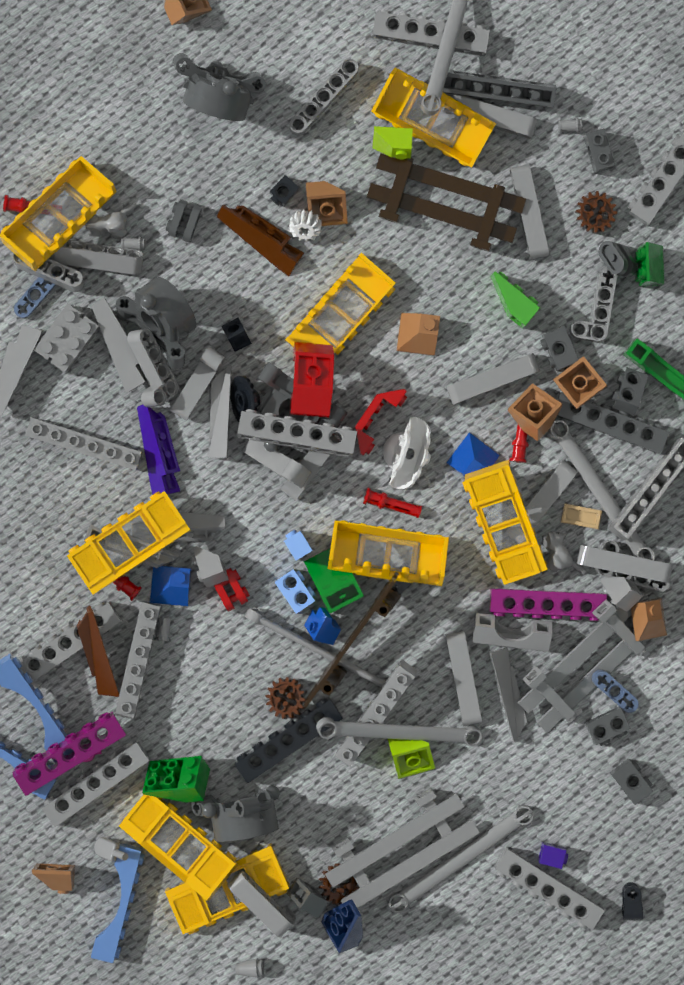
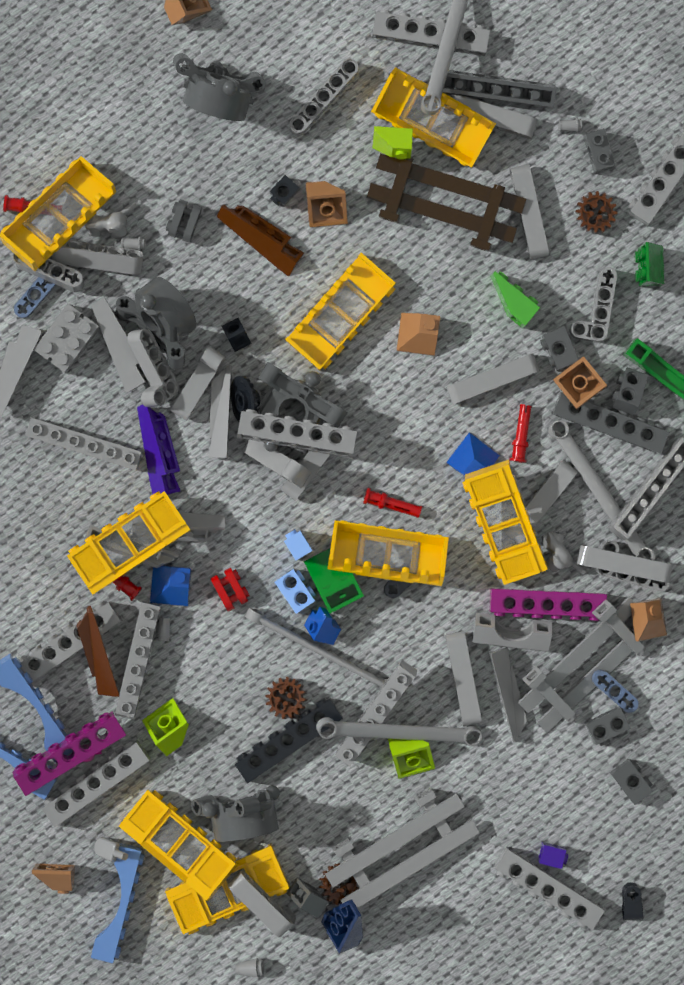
green slope [142,756,210,803] -> none
light grey slope [192,546,229,588] -> none
white gear [289,209,322,242] -> none
red slope [290,342,334,418] -> none
dark brown fence [303,572,402,708] -> none
red slope [355,389,407,456] -> none
white piece [383,417,431,489] -> none
light grey piece [389,805,533,913] -> none
medium nougat slope [508,383,562,441] -> none
tan tile [561,503,602,530] -> none
dark grey brick [599,241,637,277] -> none
light grey slope [600,577,643,612] -> none
none -> lime slope [142,698,189,757]

